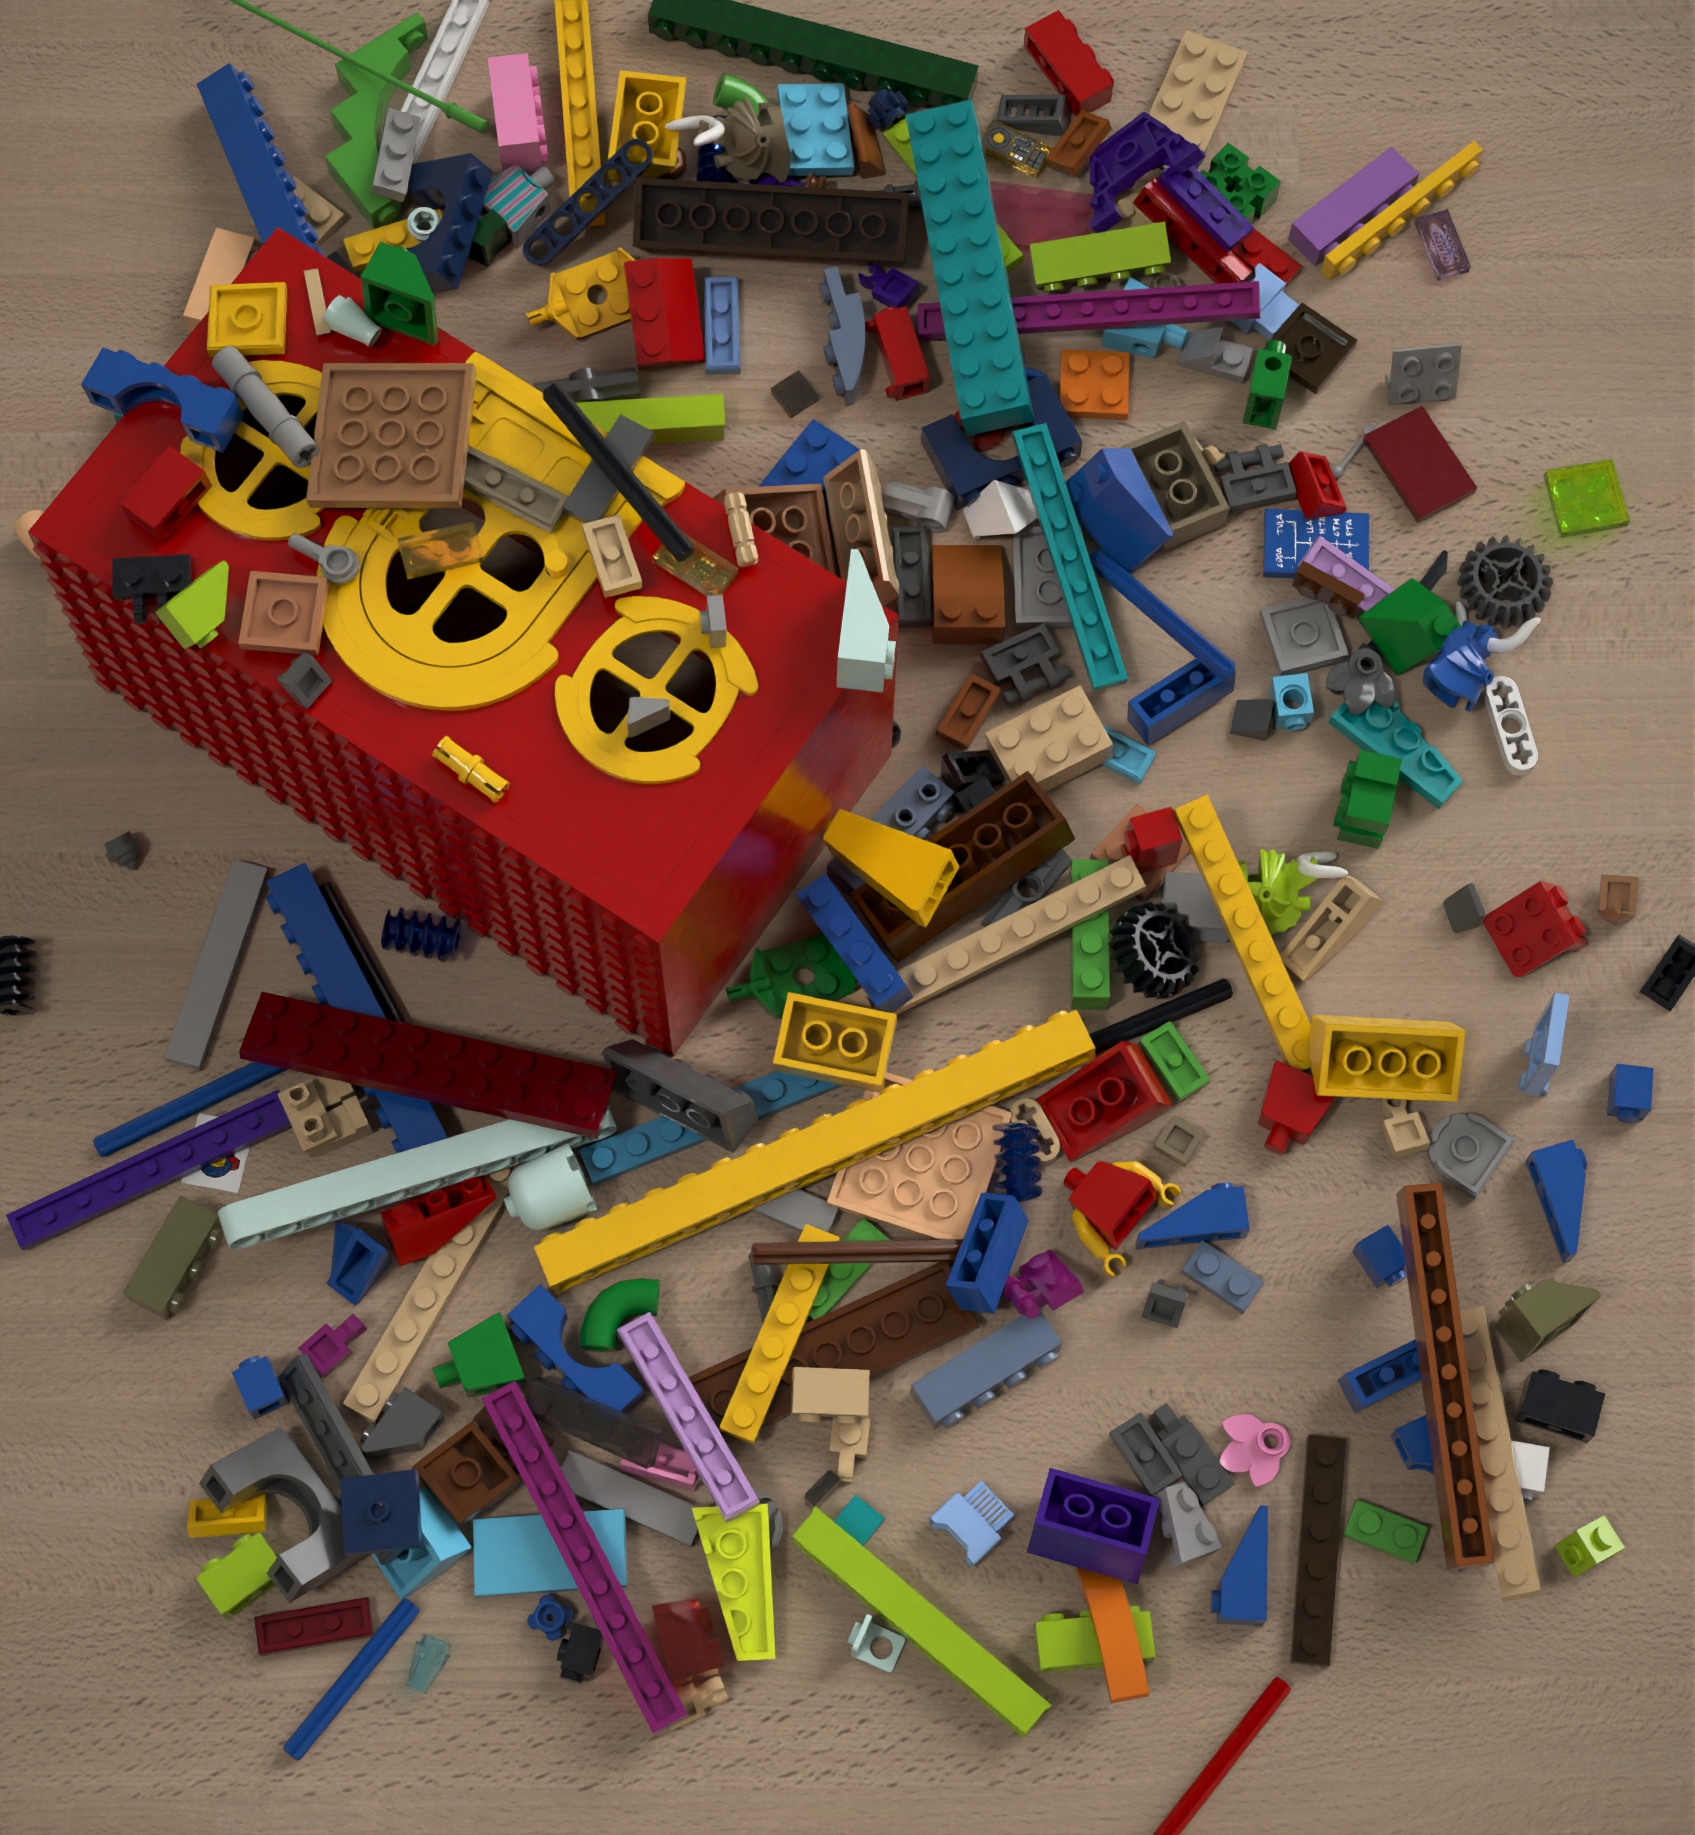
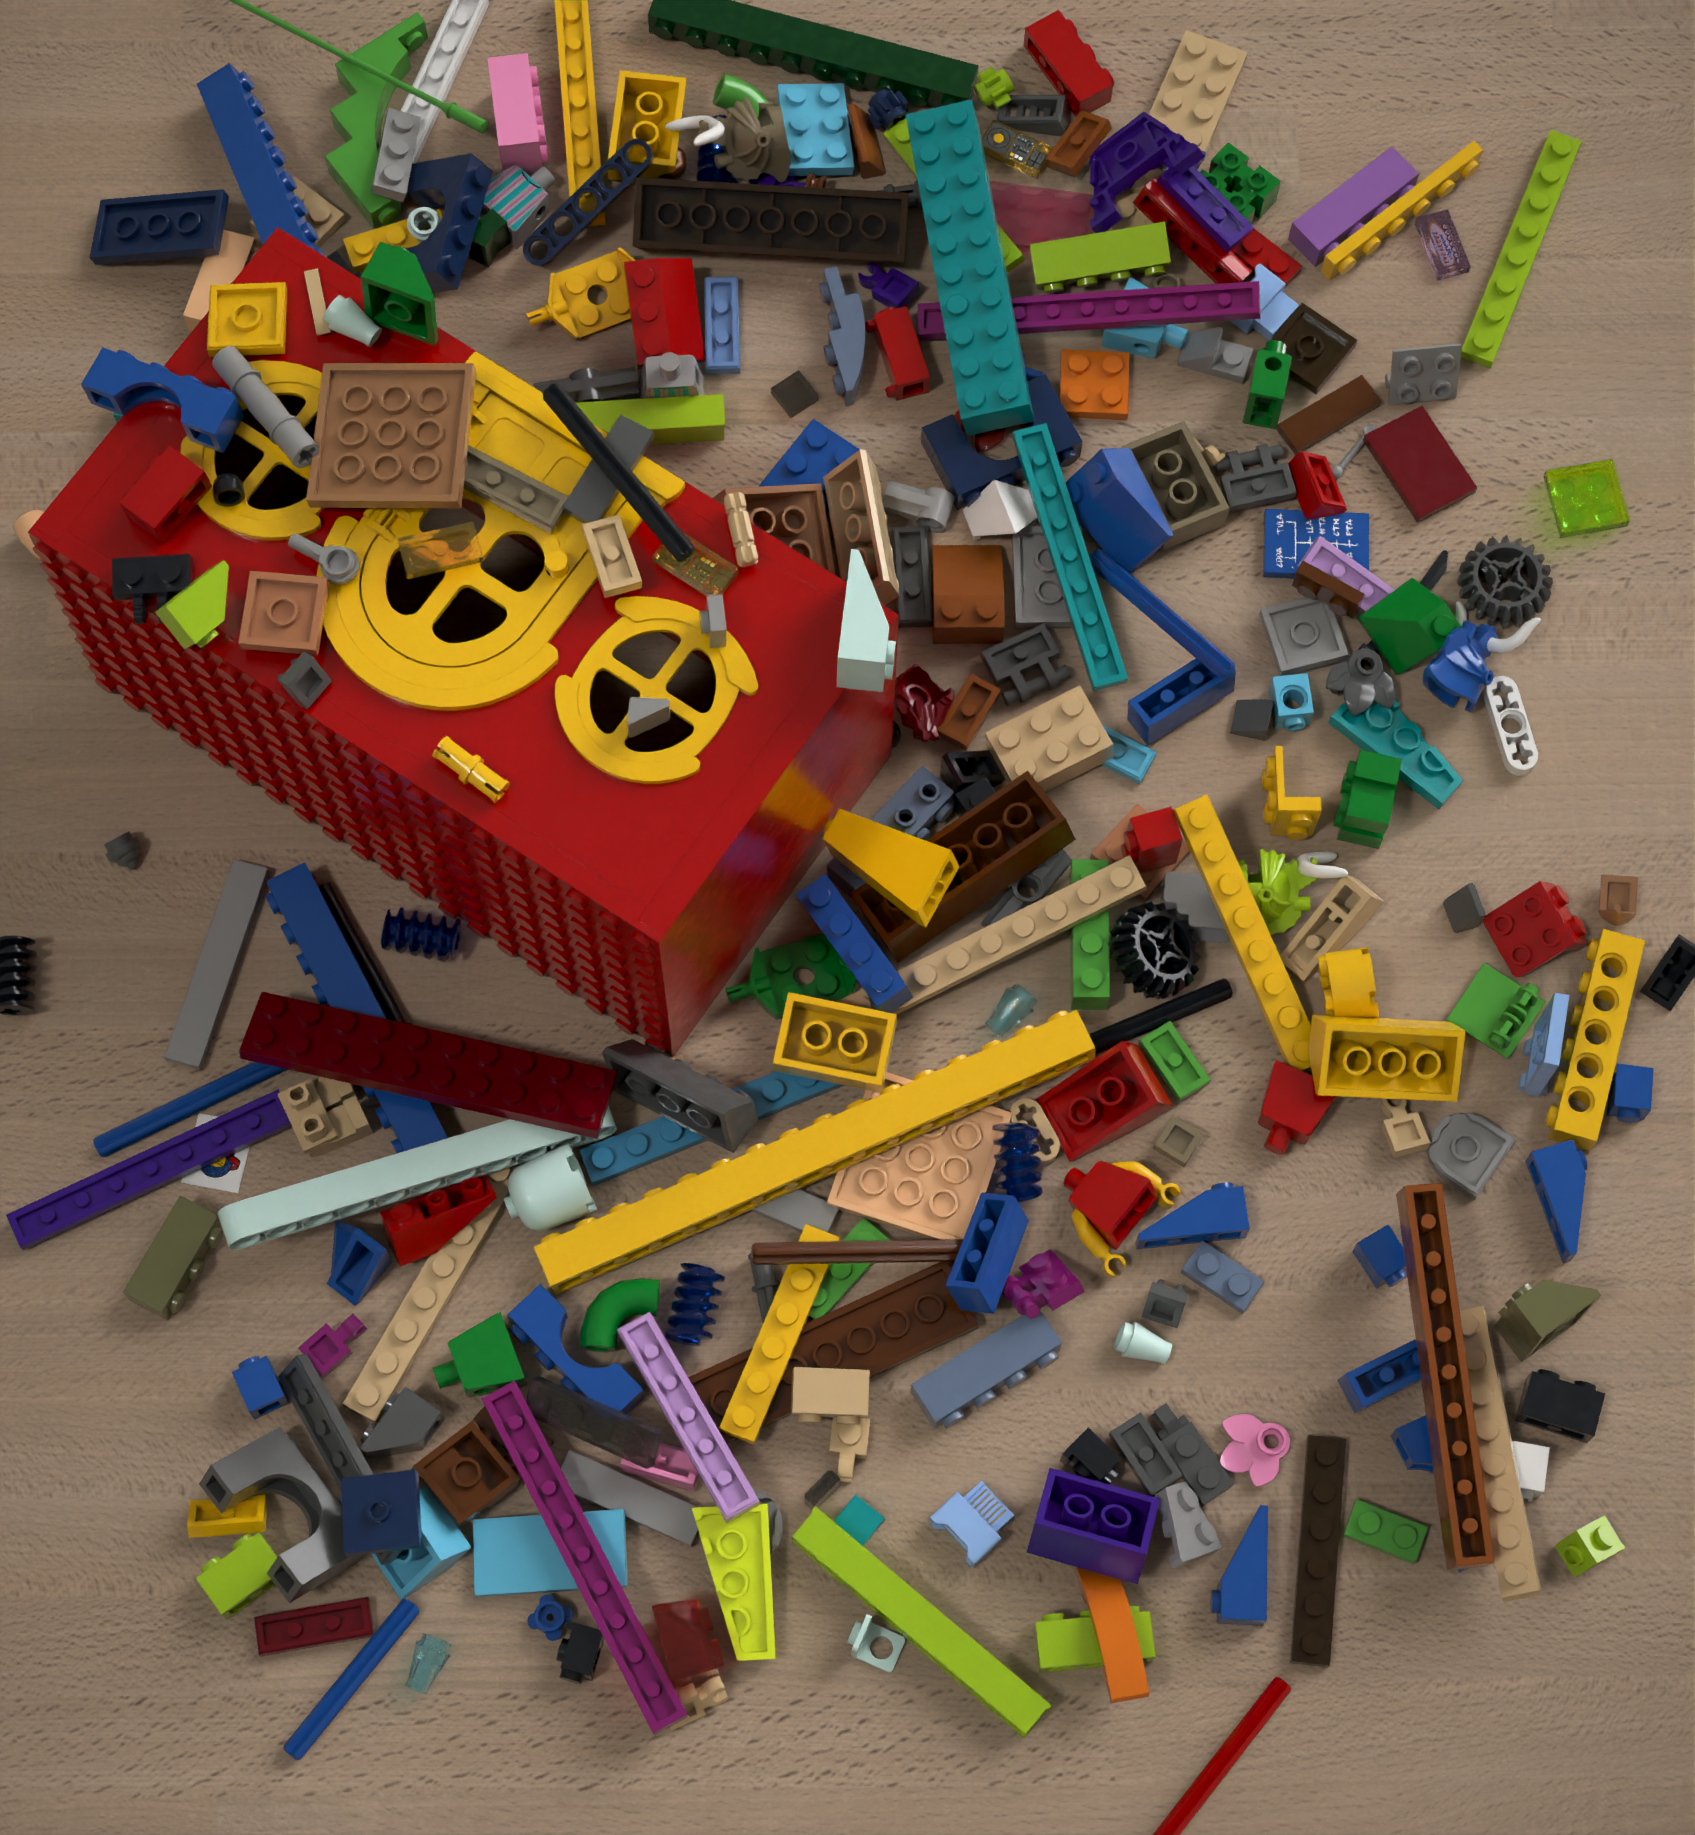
none -> dark blue plate [90,189,229,265]
none -> black hinge [212,473,245,506]
none -> light grey torso [639,352,705,399]
none -> clear blue piece [665,1263,725,1346]
none -> dark red hair [894,664,954,742]
none -> lime gear [973,66,1015,110]
none -> clear light blue cone [985,983,1037,1038]
none -> black brick [1060,1427,1121,1485]
none -> light aqua cone [1114,1321,1172,1364]
none -> yellow bracket [1262,746,1322,840]
none -> reddish brown tile [1276,375,1381,455]
none -> yellow brick [1318,946,1379,1018]
none -> bright green hinge [1446,963,1546,1059]
none -> lime plate [1461,130,1582,369]
none -> yellow brick [1544,929,1645,1151]

